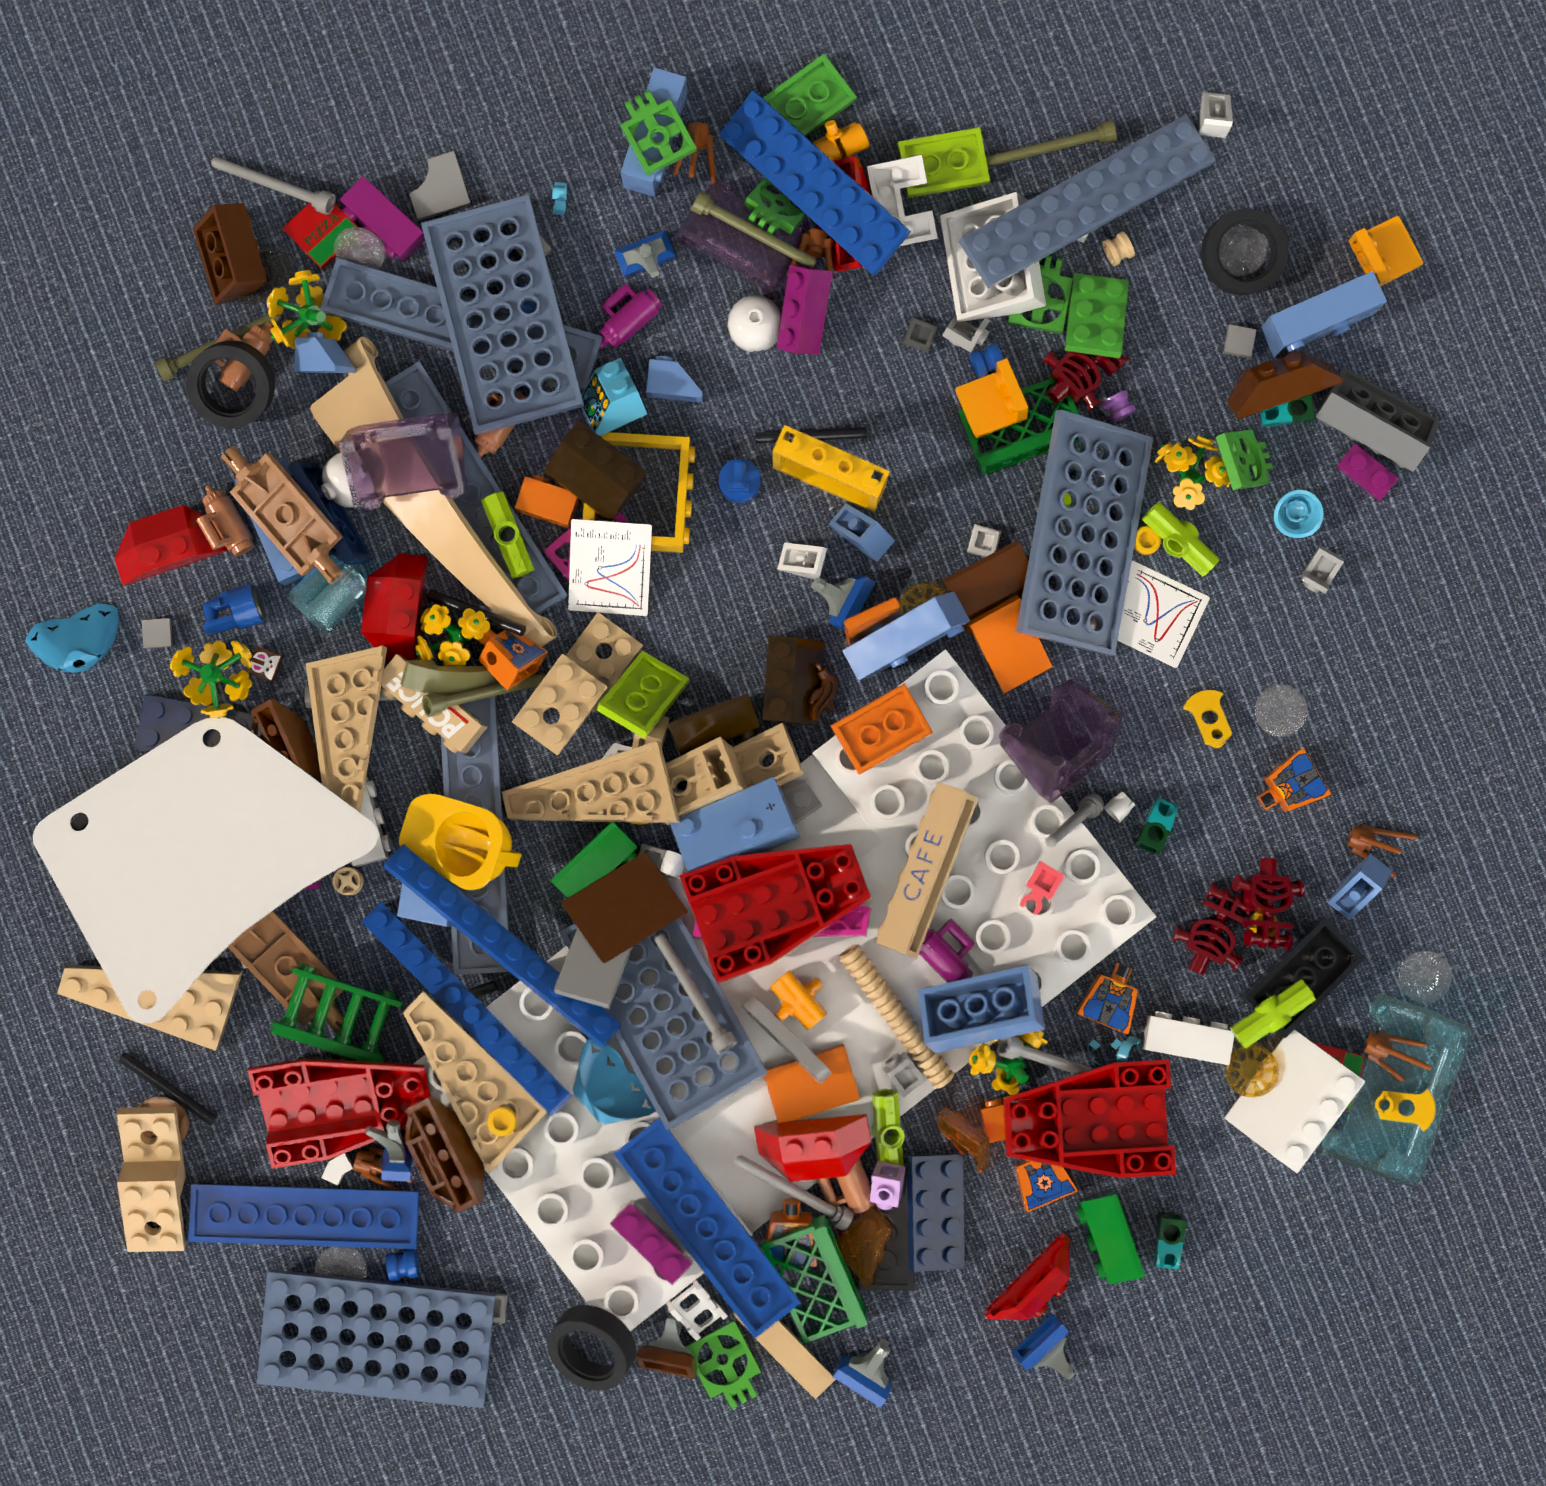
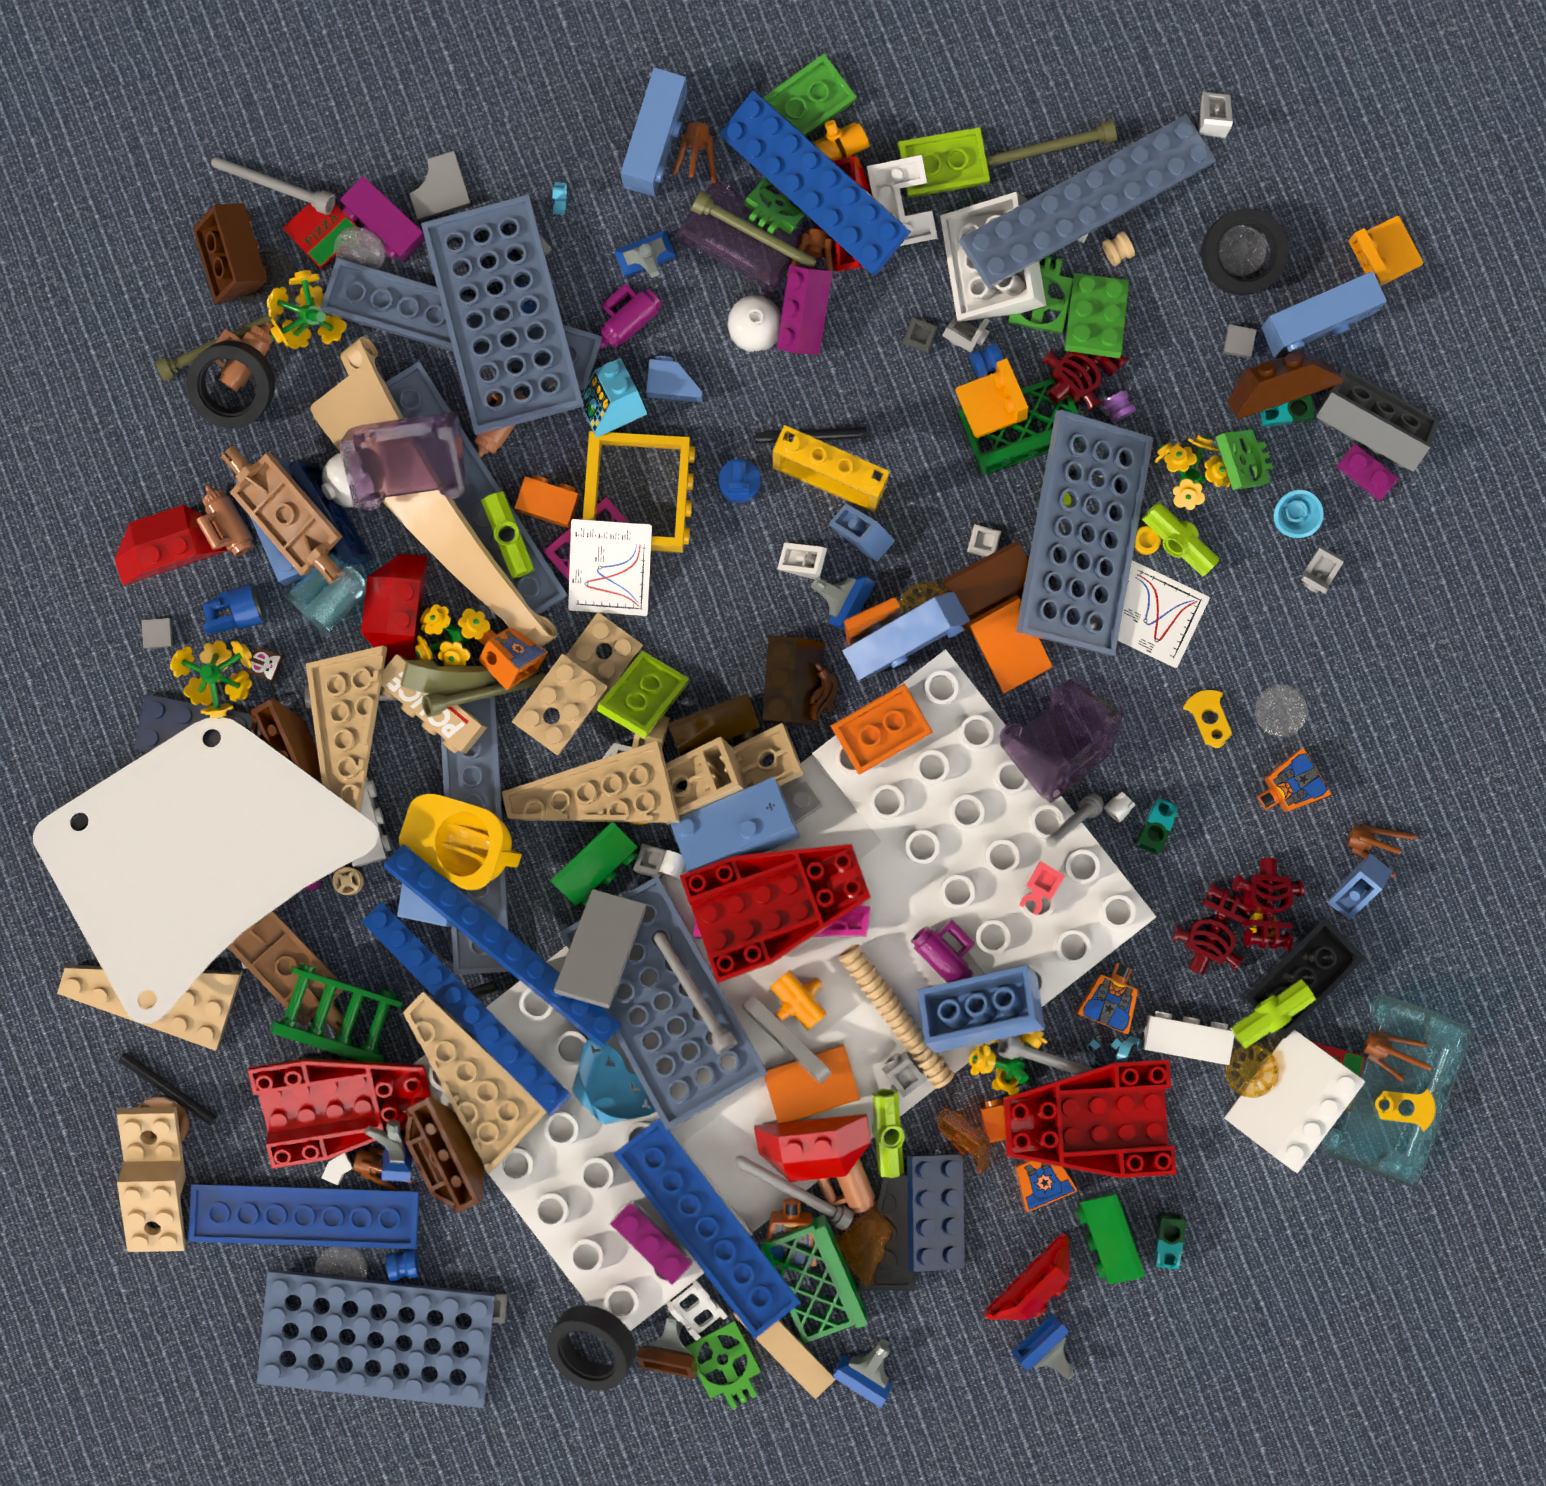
dark azure piece [25,603,119,673] -> none
medium blue slope [294,332,355,373] -> none
black bar [427,590,526,636] -> none
yellow tile [487,1107,517,1136] -> none
dark brown slope [544,420,646,522] -> none
reddish brown sticker [561,852,688,963] -> none
bright green piece [620,90,697,177] -> none
lavender brick [870,1161,906,1210] -> none
tan brick [876,782,979,959] -> none
clear wheel [1398,951,1452,1003] -> none

